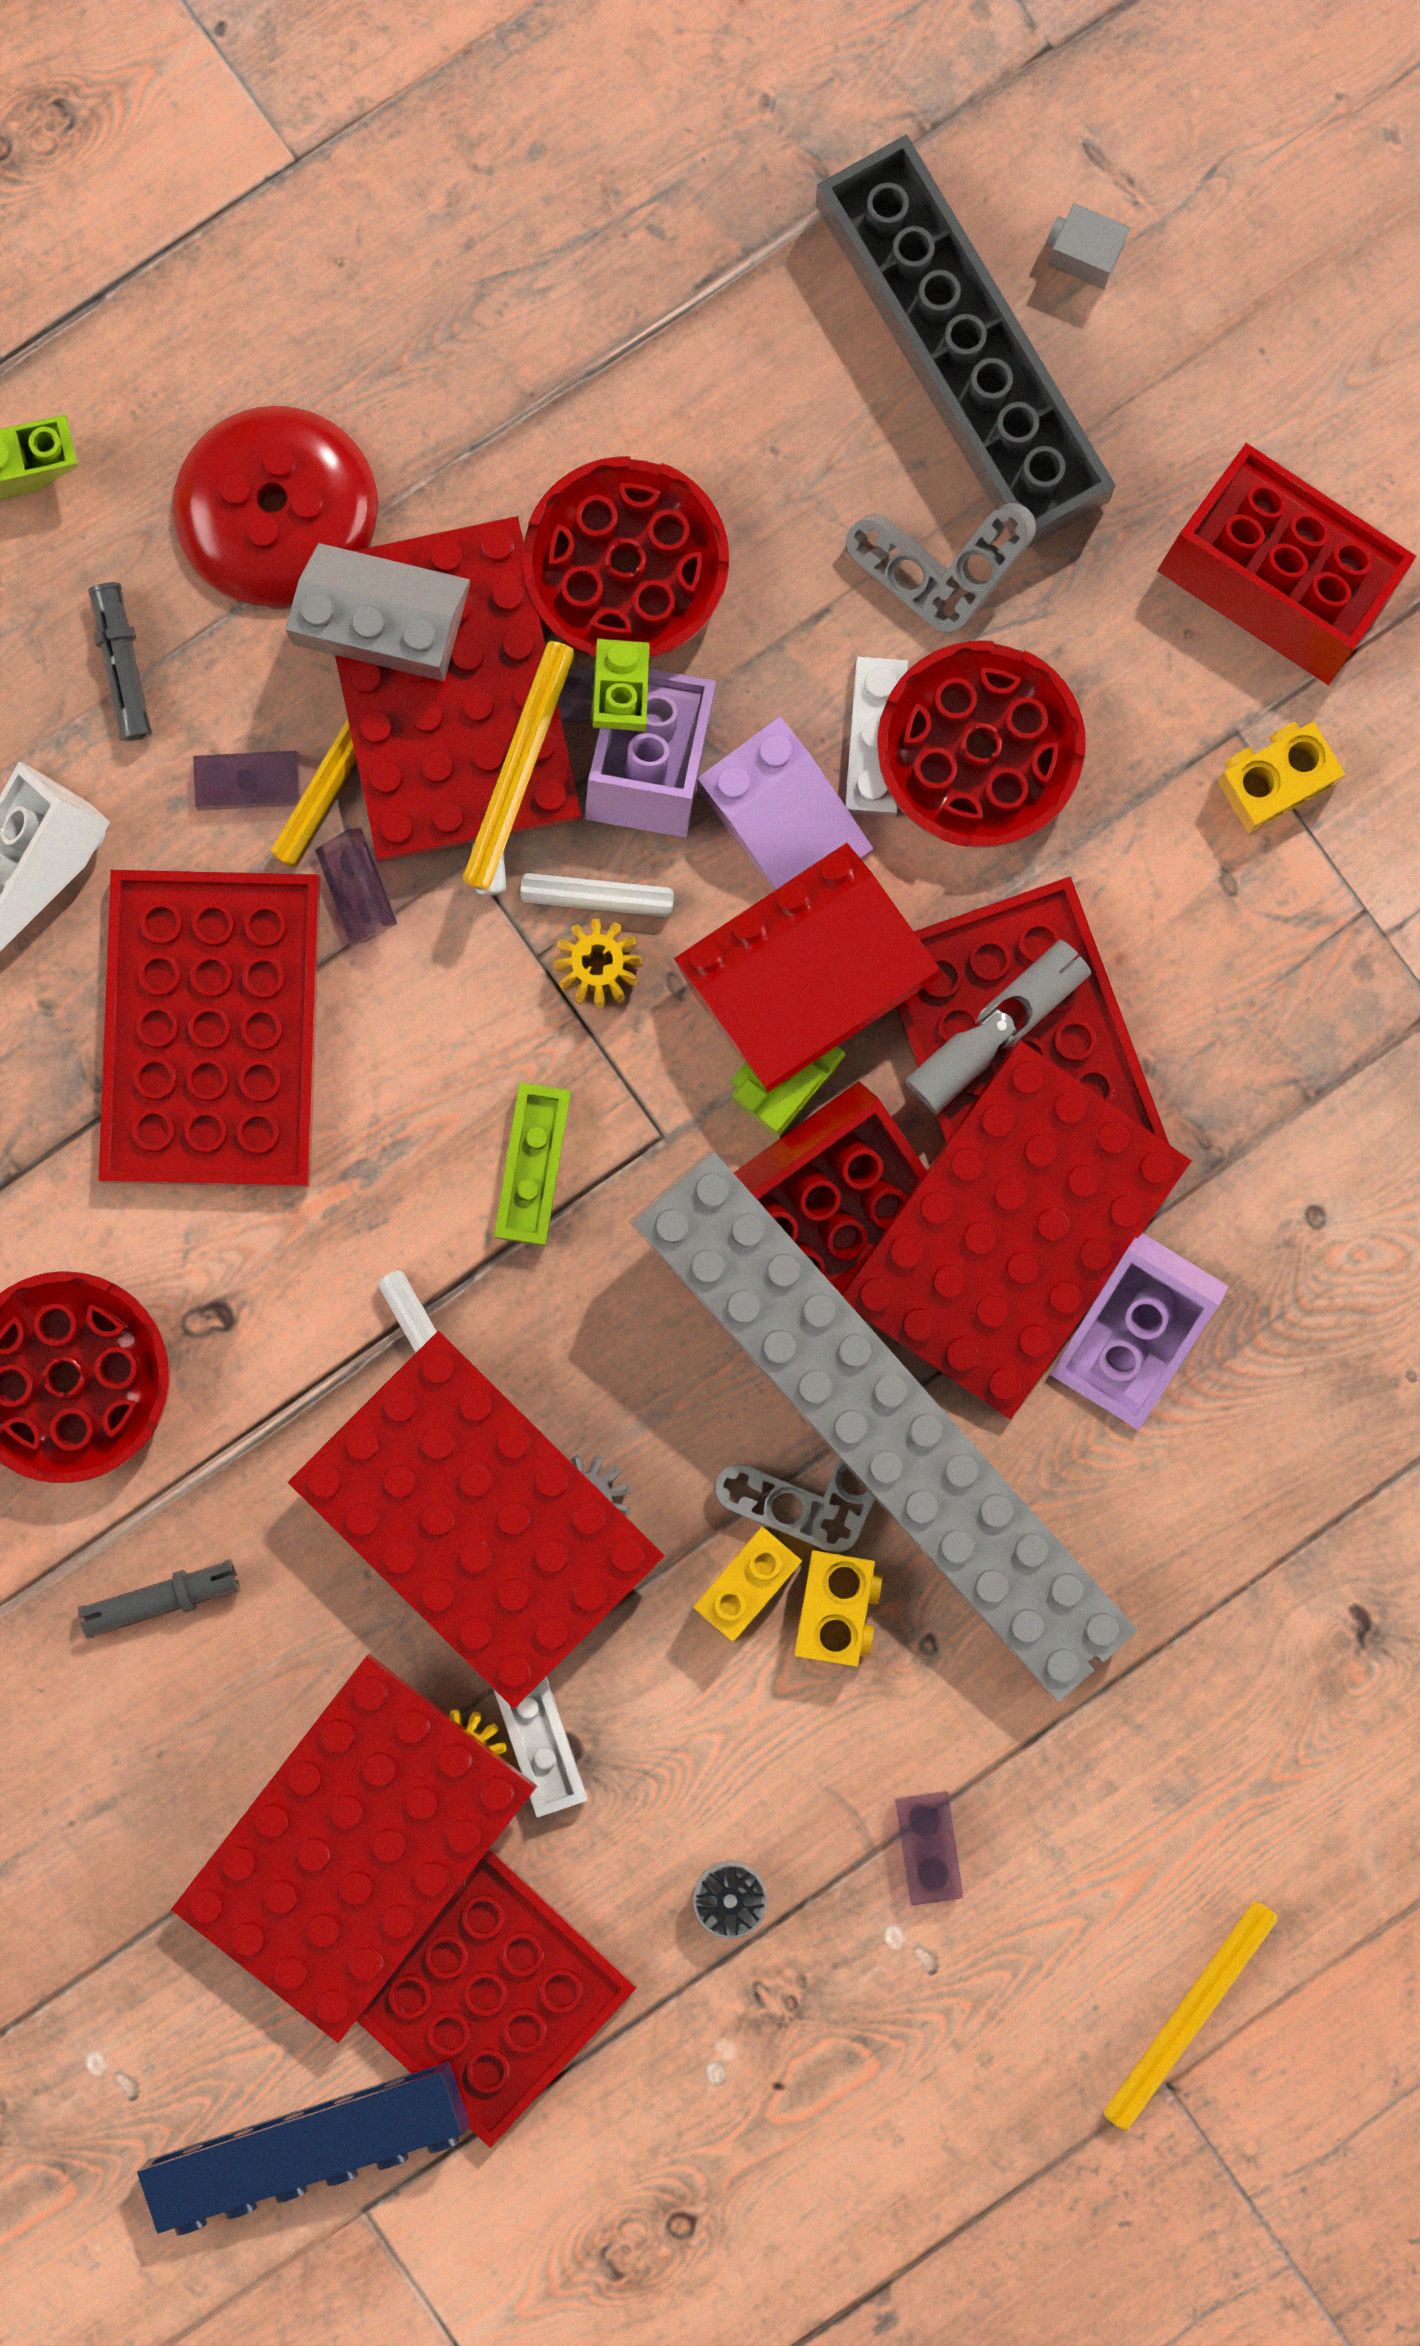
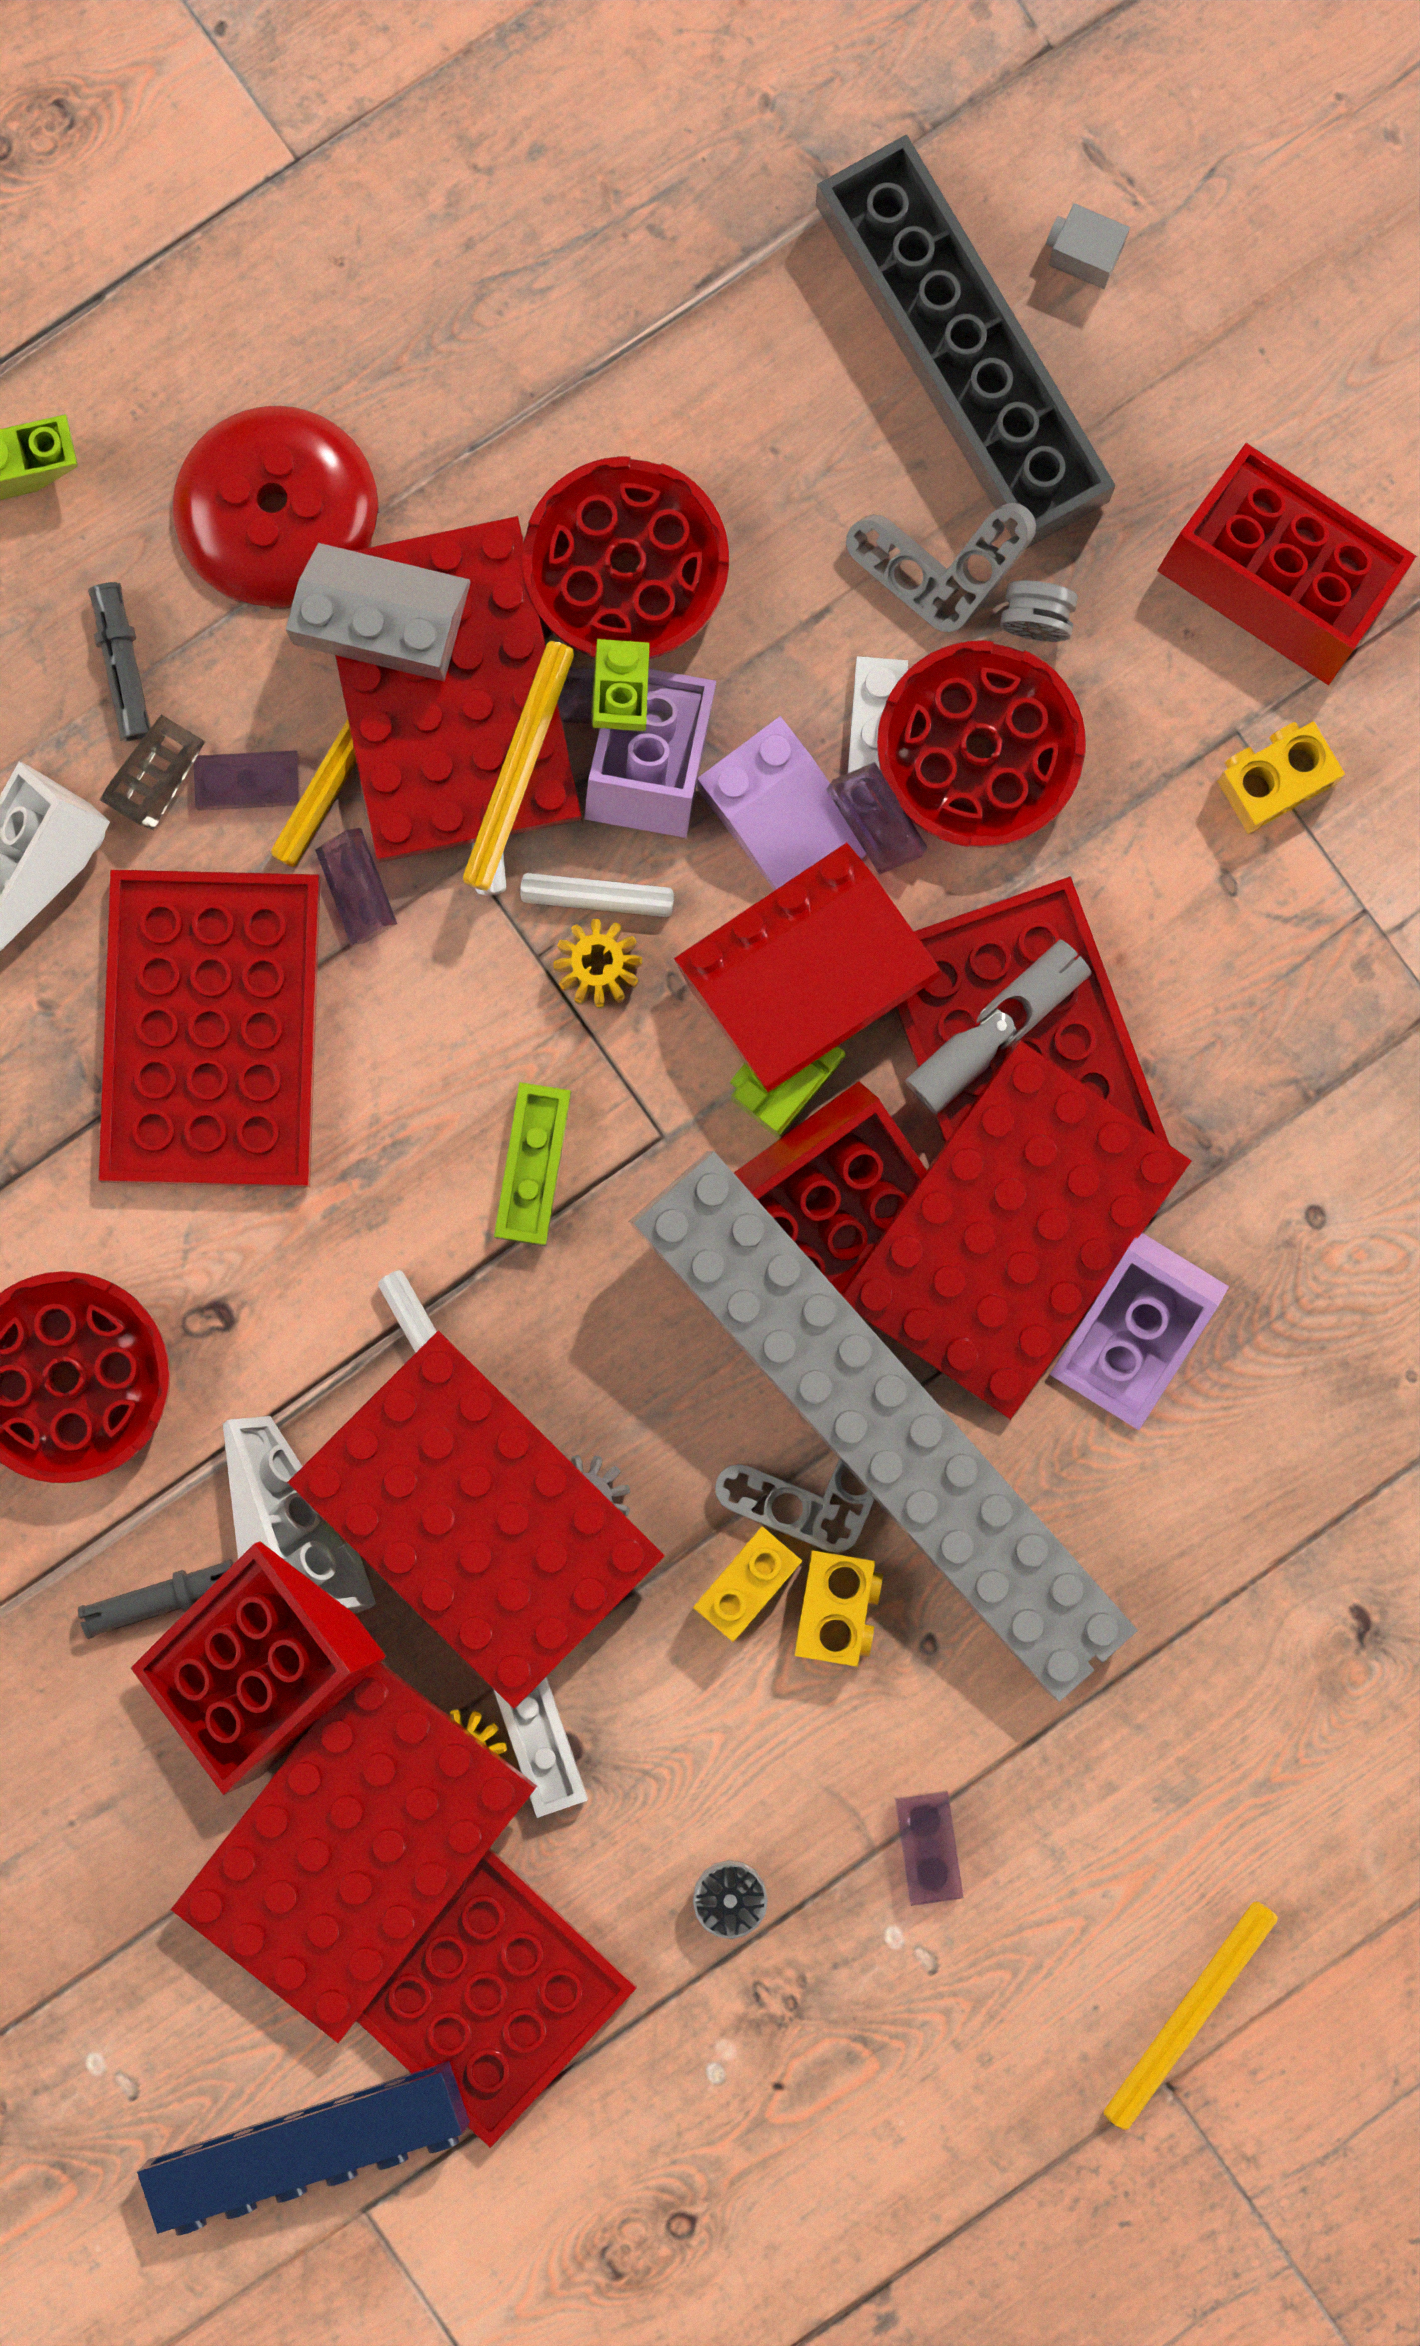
none -> clear smoke slope [99,714,206,831]
none -> red slope [131,1541,386,1795]
none -> white wedge [223,1416,376,1614]
none -> clear purple plate [826,762,927,874]
none -> light grey wheel [1000,580,1078,642]

